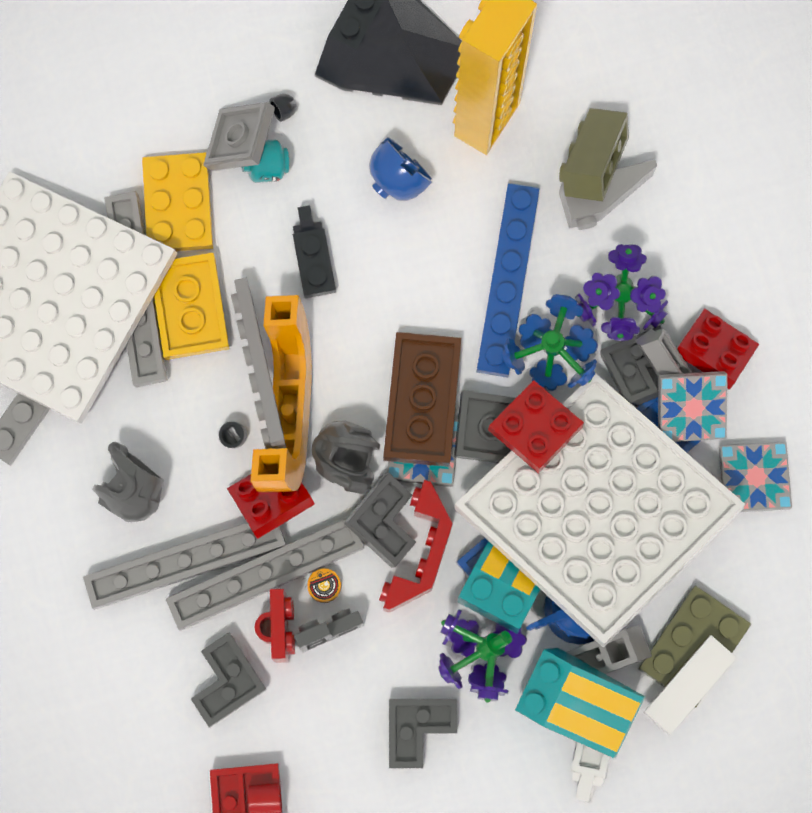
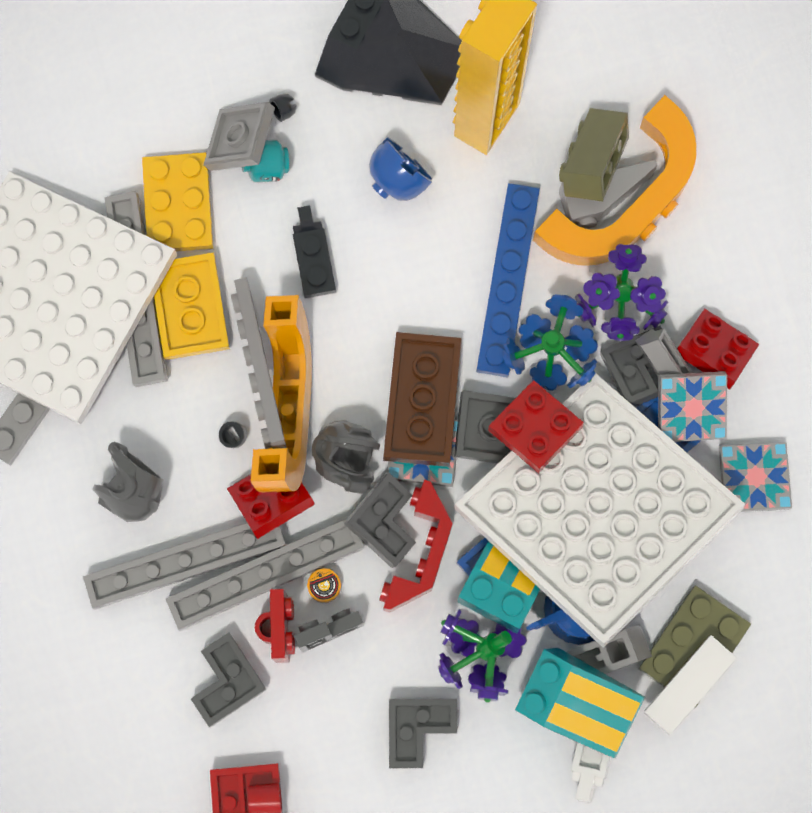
none -> light orange arch [533,95,696,266]

